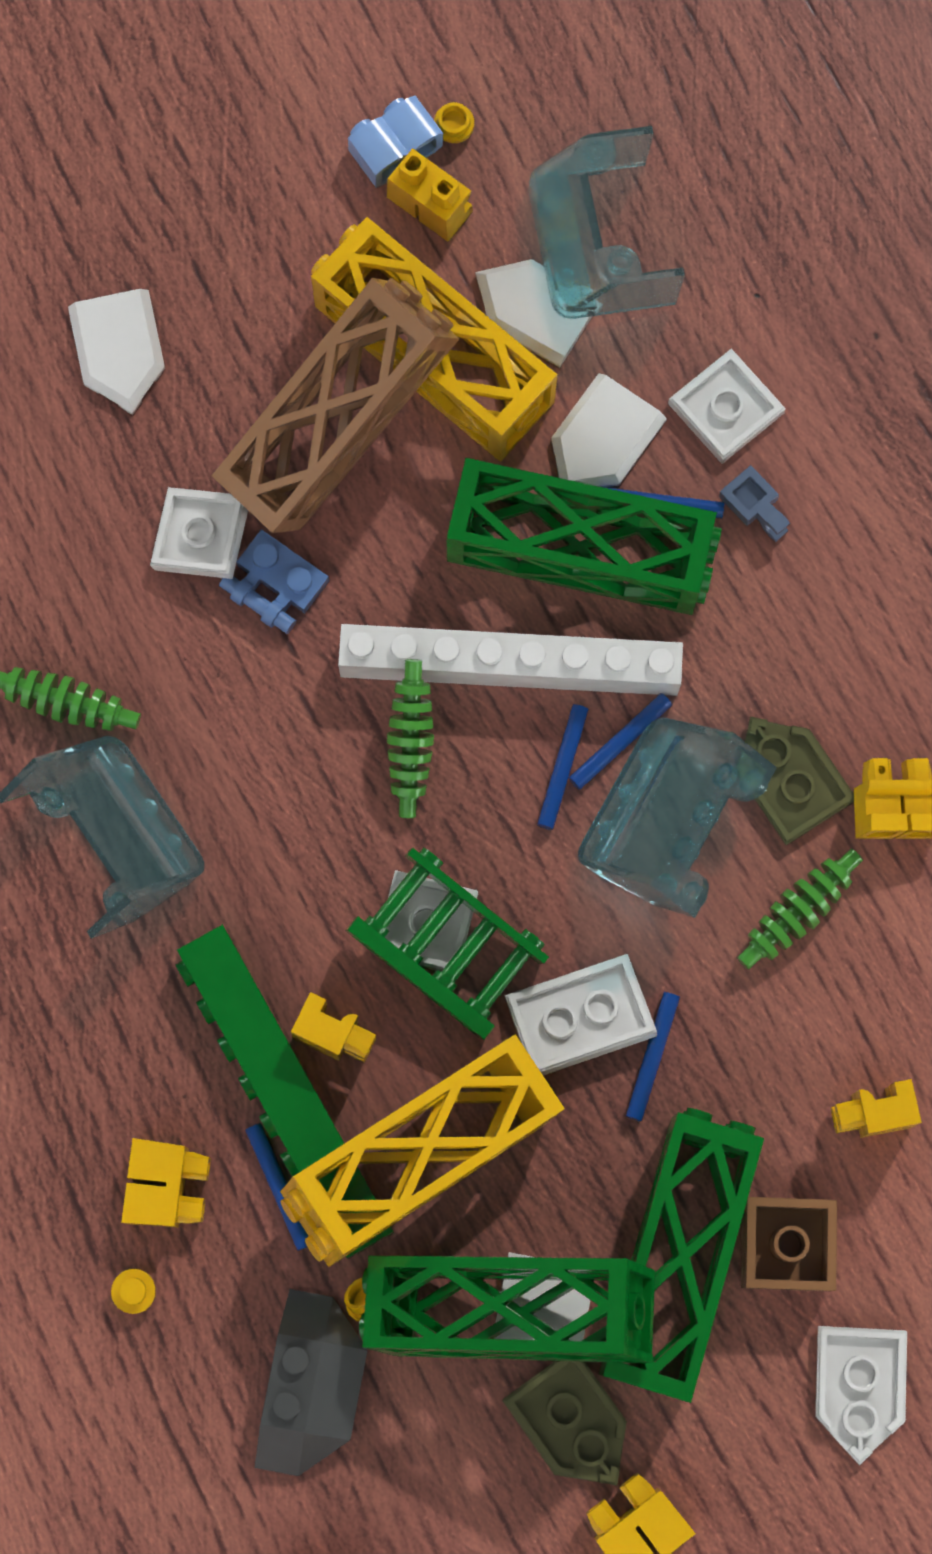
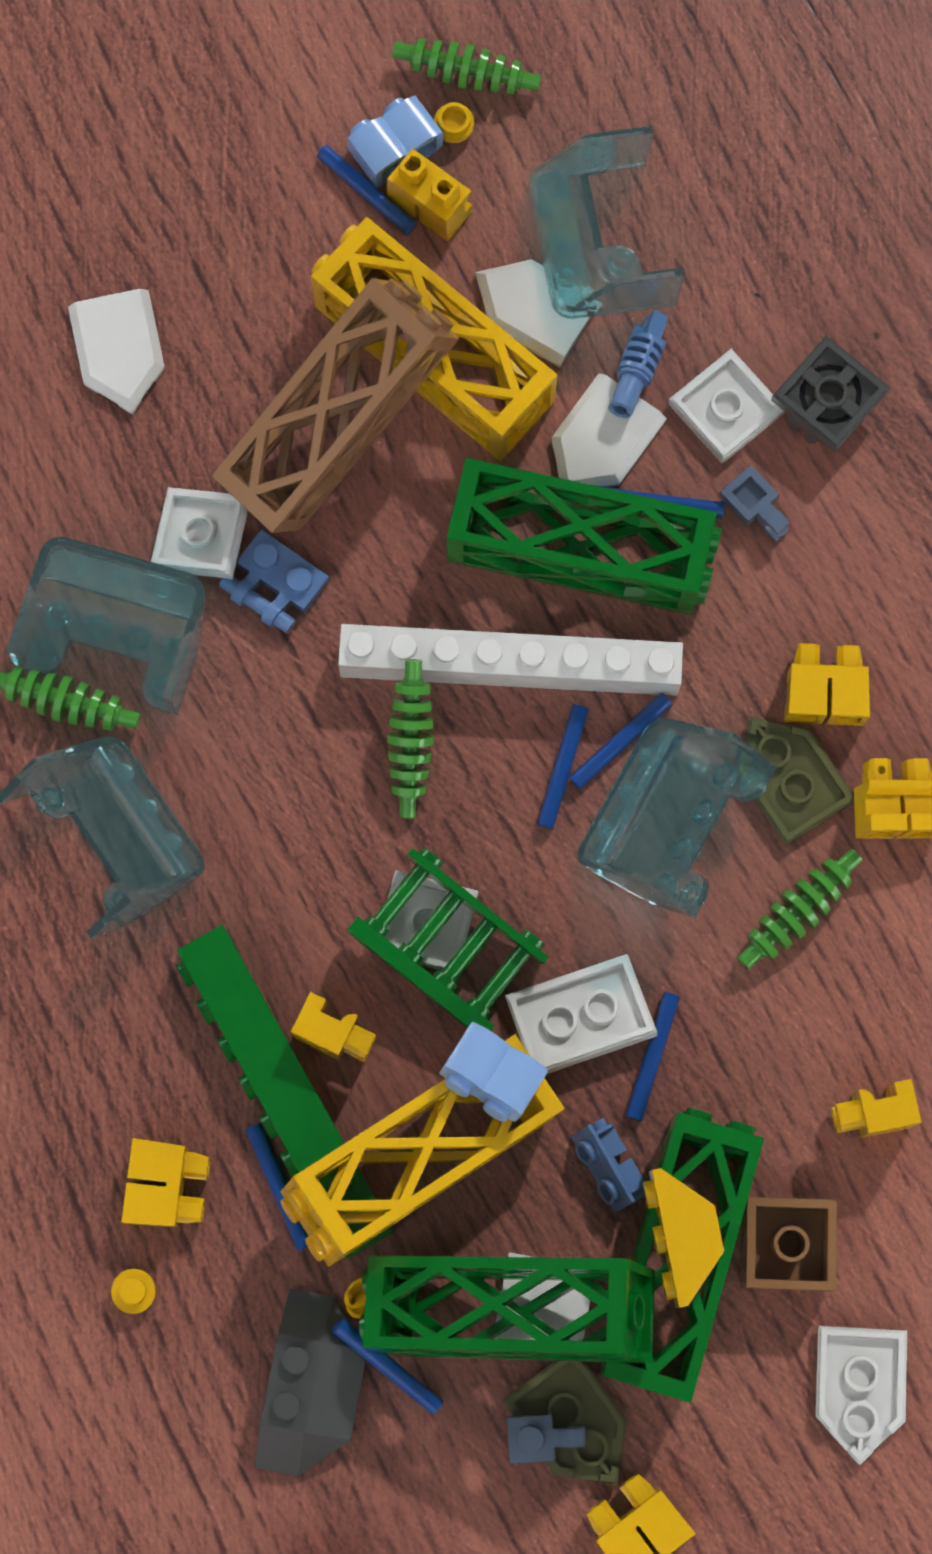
none -> clear light blue windscreen [6,537,206,715]
none -> blue bar [317,145,417,236]
none -> blue bar [332,1318,443,1415]
none -> bright green piece [392,38,542,95]
none -> light blue brick [439,1022,548,1122]
none -> sand blue plate [507,1413,586,1464]
none -> medium blue hinge [571,1117,645,1213]
none -> medium blue hinge [608,310,668,418]
none -> yellow slope [643,1168,724,1308]
none -> dark grey piece [771,336,890,453]
none -> yellow hips [784,643,870,726]

